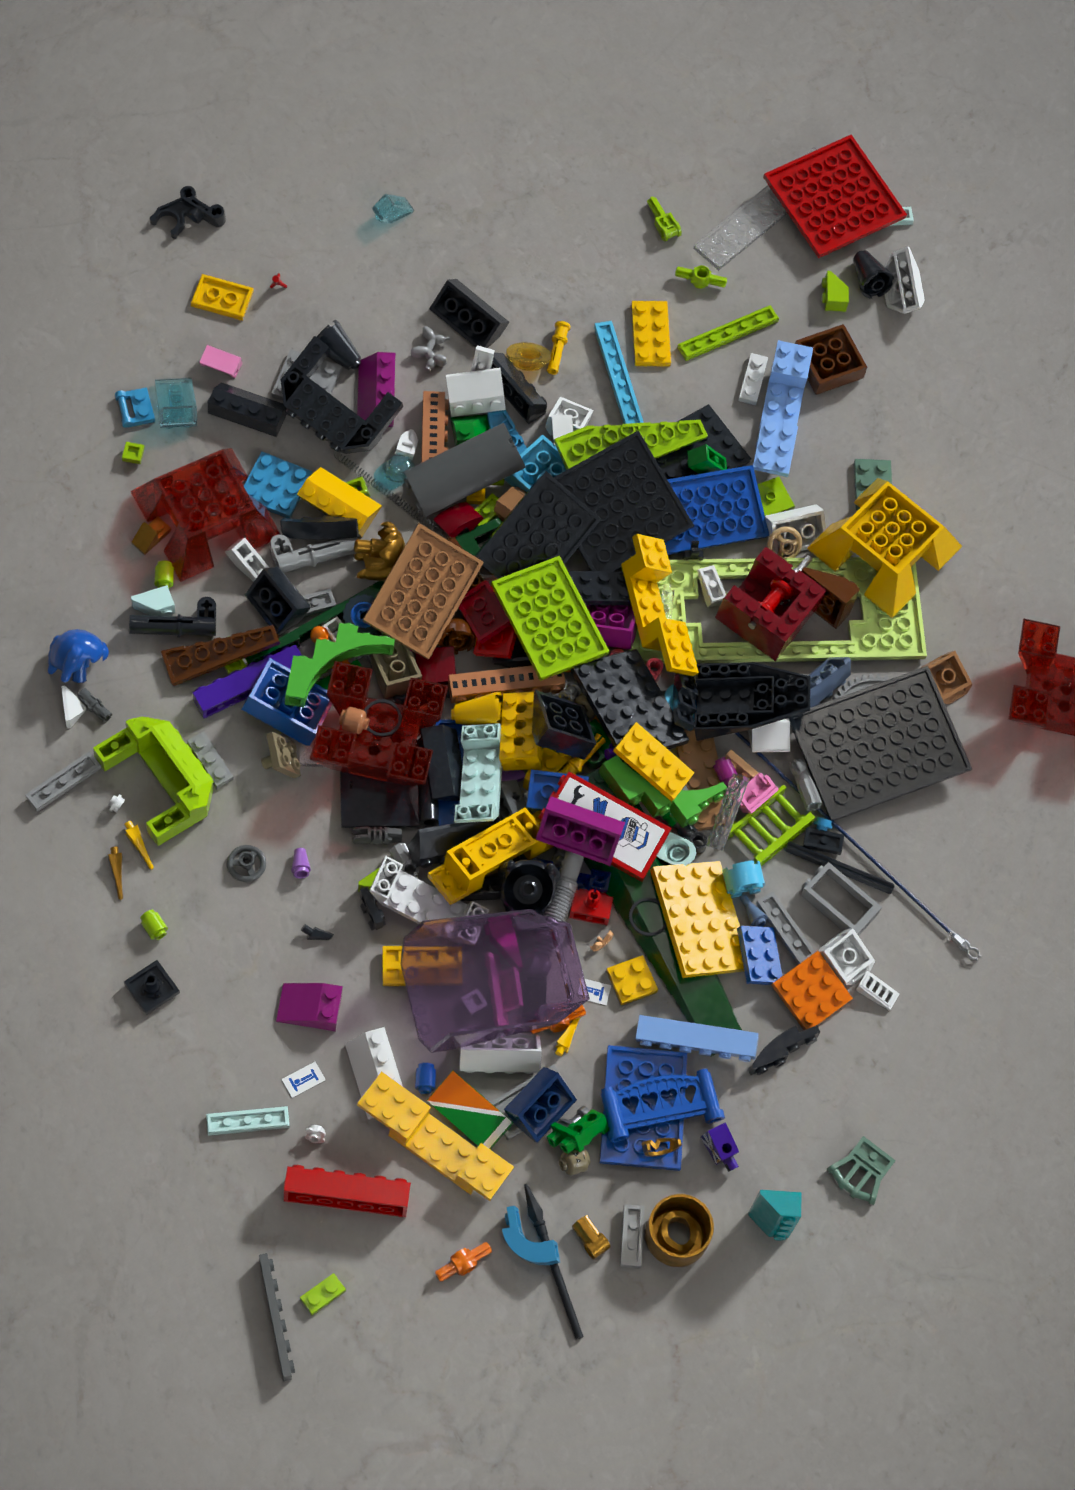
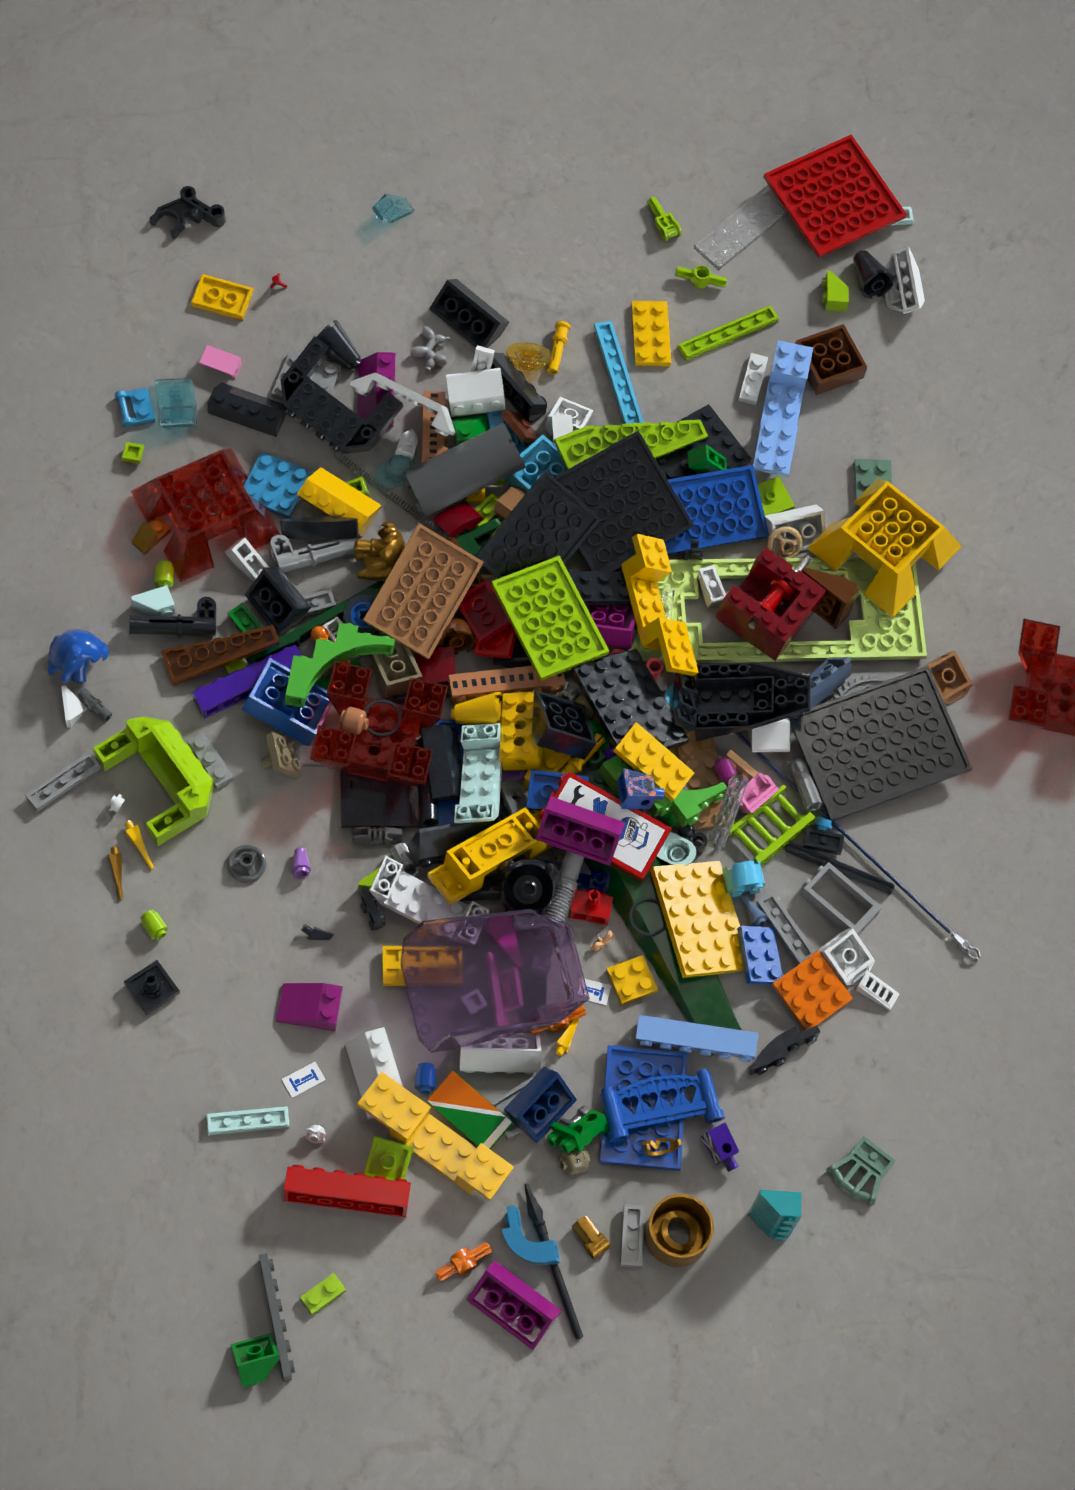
none -> green plate [227,603,262,633]
none -> green slope [231,1333,280,1387]
none -> white slope [349,373,455,437]
none -> lime plate [363,1136,414,1180]
none -> magenta slope [467,1261,562,1350]
none -> copper plate [501,410,539,444]
none -> blue torso [617,768,665,809]

